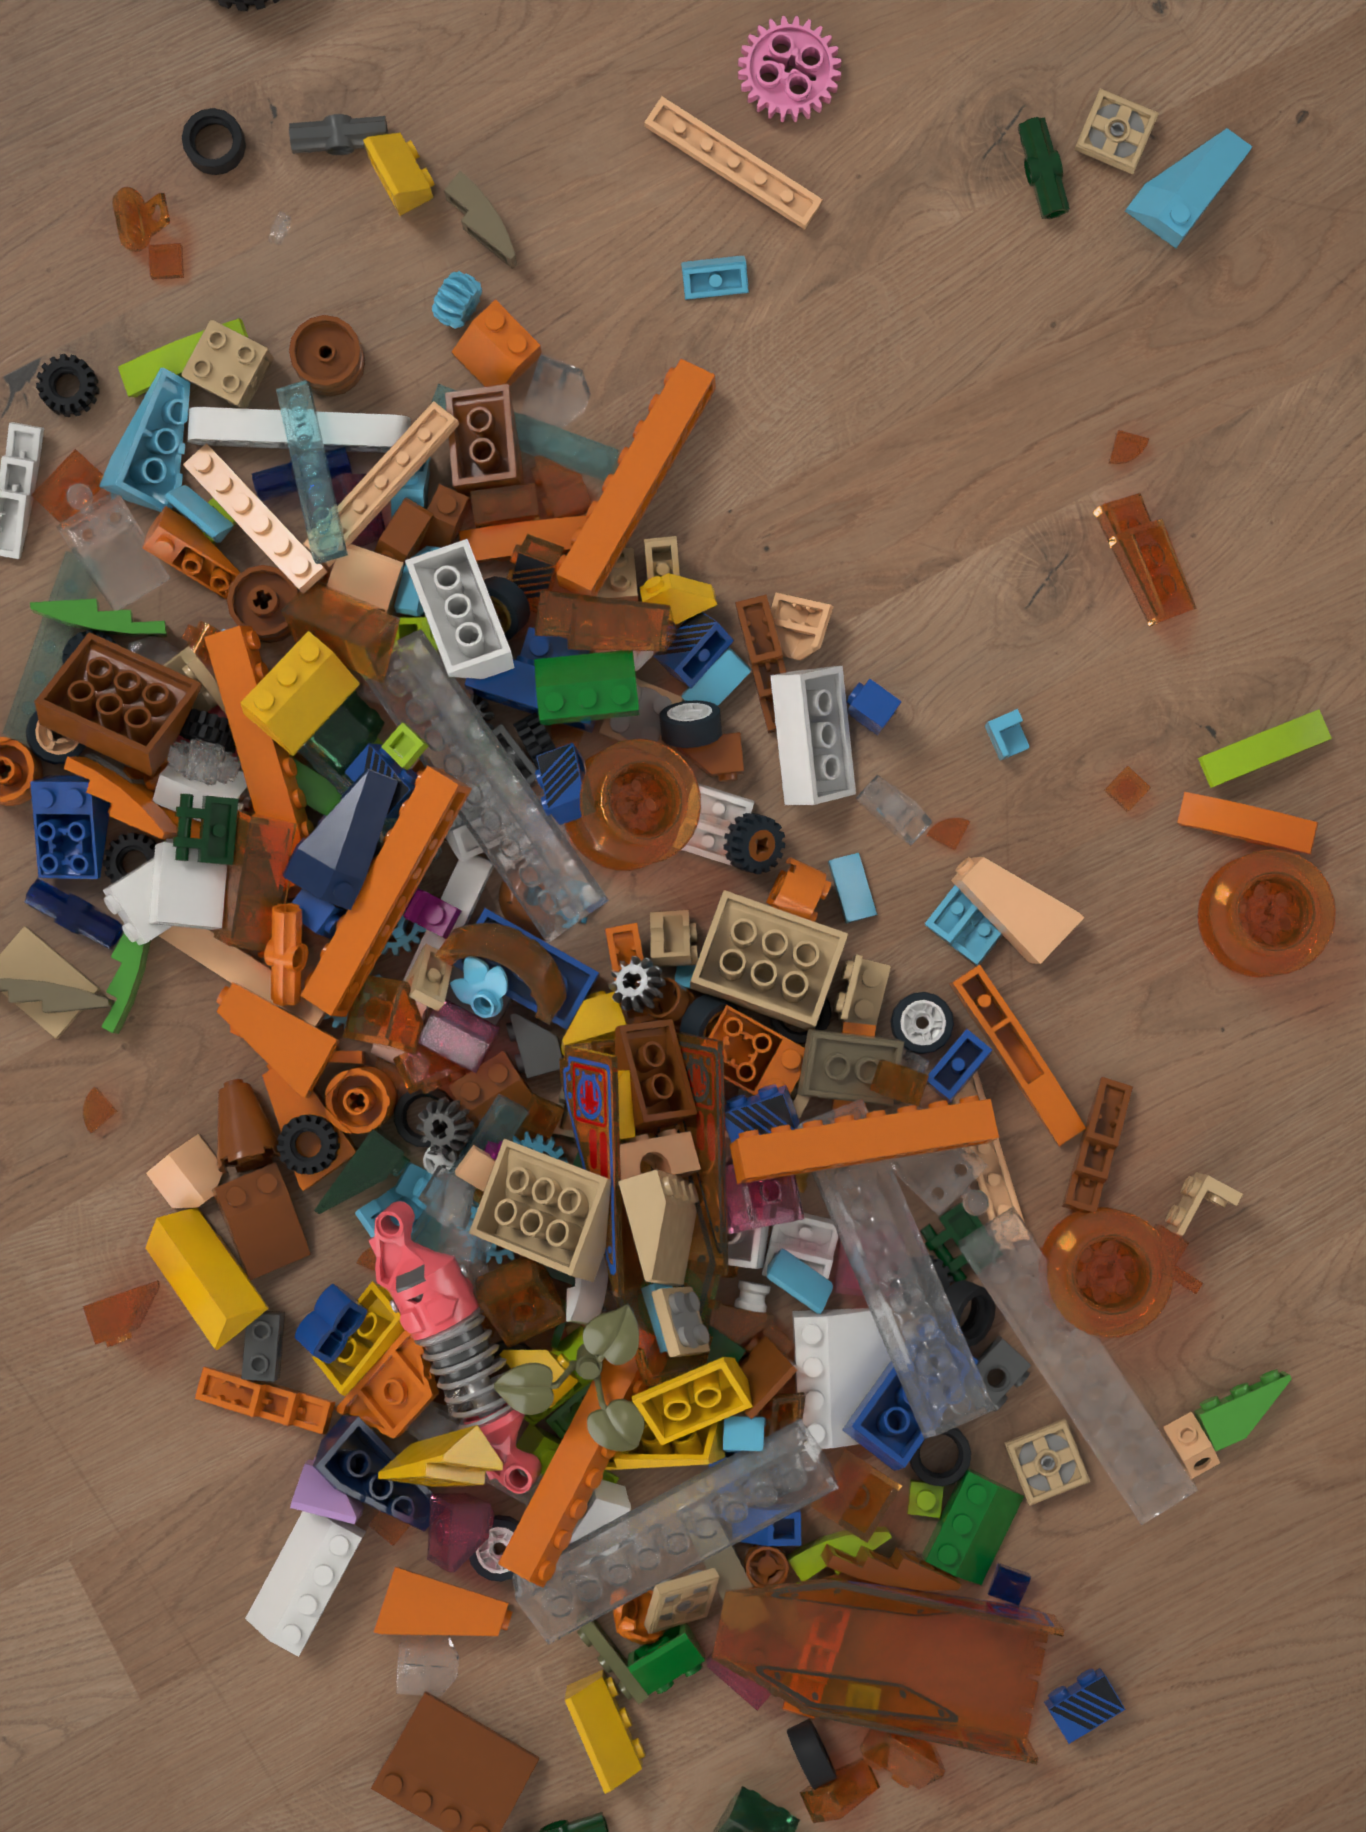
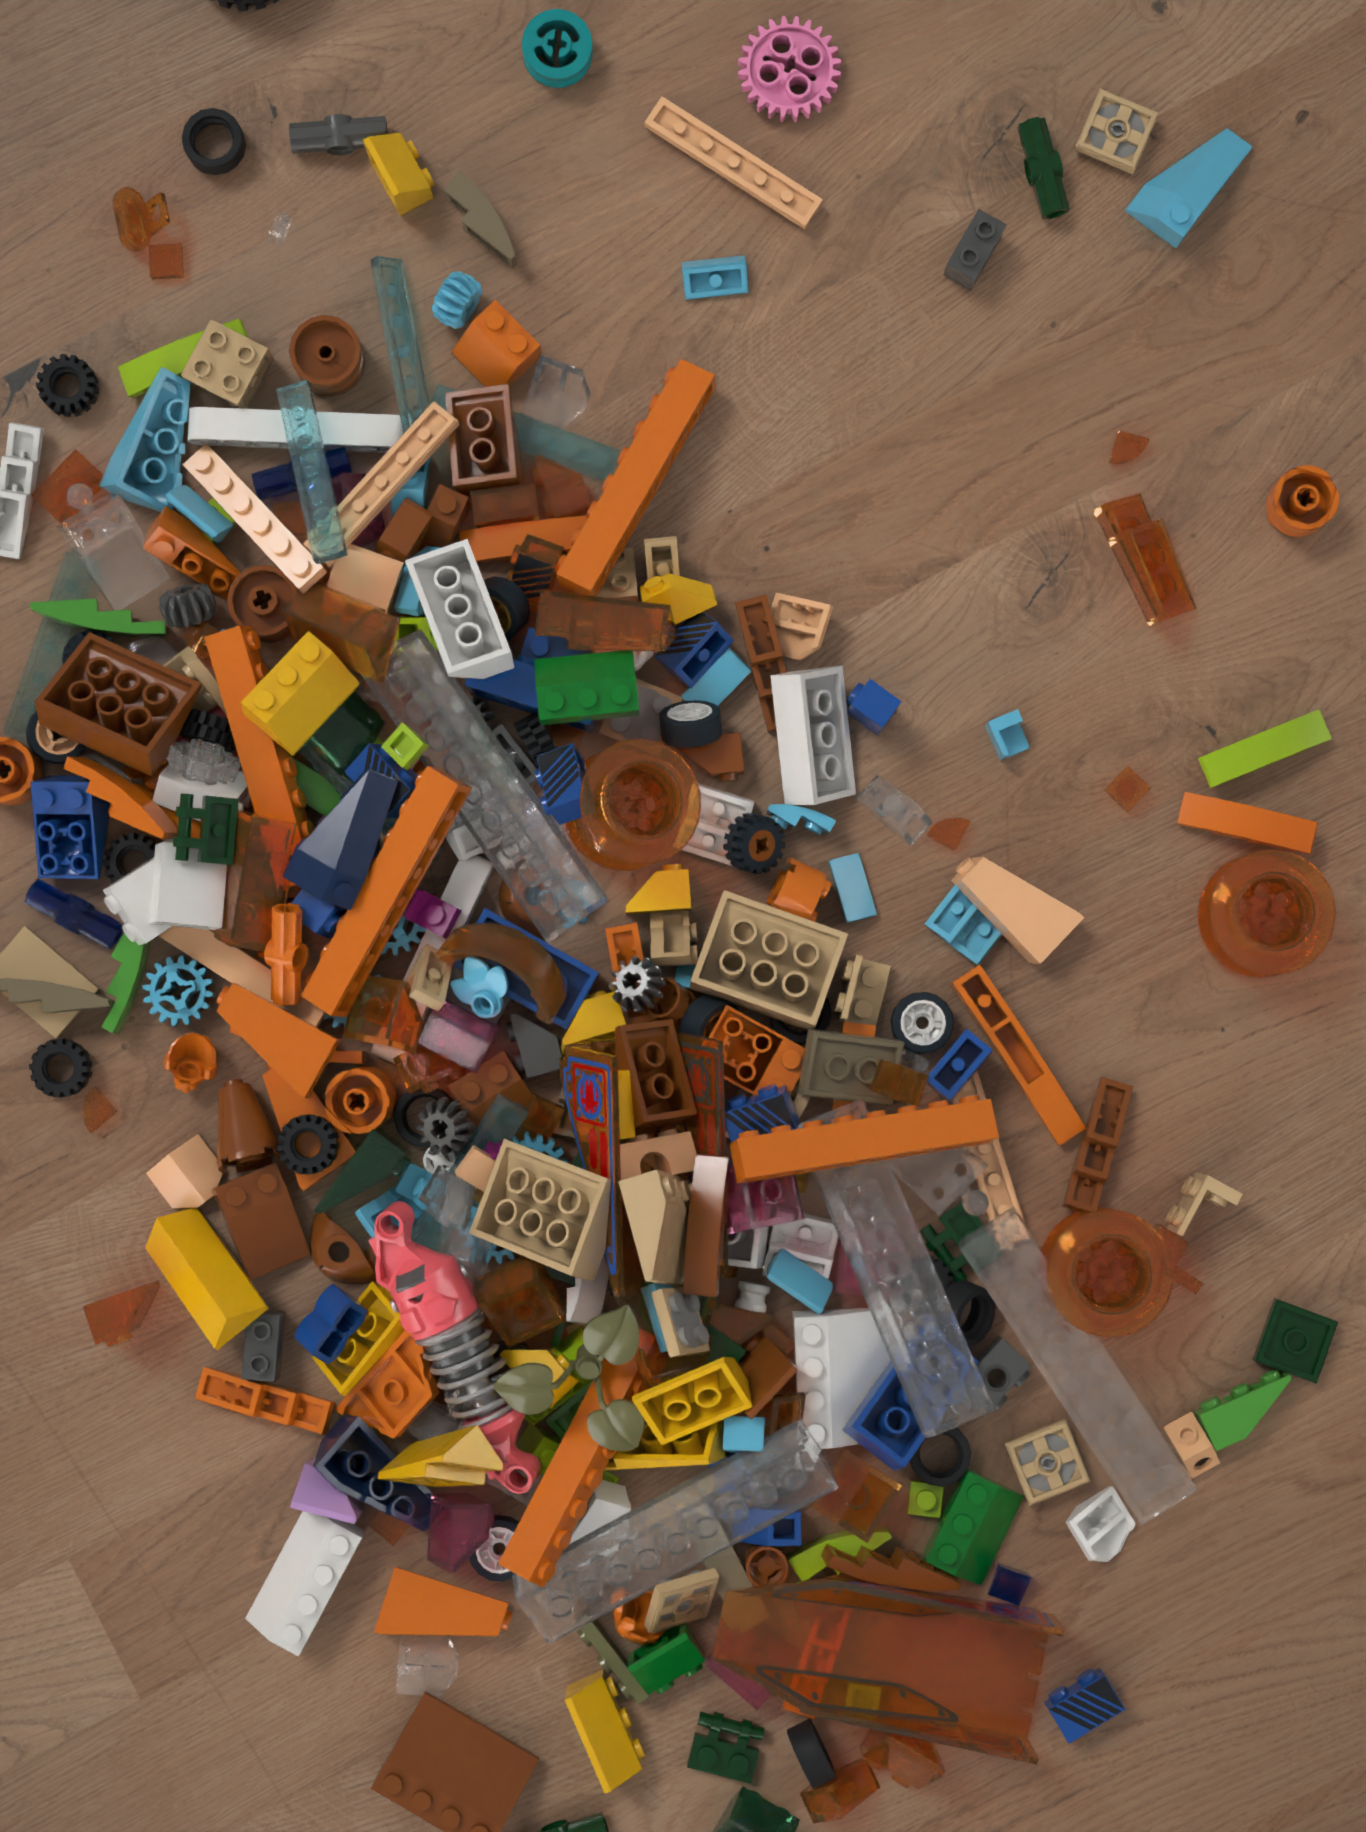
none -> black tyre [29,1039,93,1098]
none -> medium azure gear [142,956,215,1026]
none -> dark grey gear [159,583,216,628]
none -> orange hair [163,1032,217,1093]
none -> clear orange tile [273,501,307,536]
none -> dark orange piece [309,1208,376,1284]
none -> clear light blue tile [371,256,430,434]
none -> teal wheel [522,9,593,88]
none -> yellow slope [625,864,691,914]
none -> dark orange slope [683,1154,730,1297]
none -> dark green plate [687,1711,765,1784]
none -> medium azure slope [766,804,836,836]
none -> dark grey brick [943,209,1007,290]
none -> white slope [1065,1486,1136,1562]
none -> dark green plate [1252,1298,1338,1384]
none -> orange brick [1266,465,1339,537]

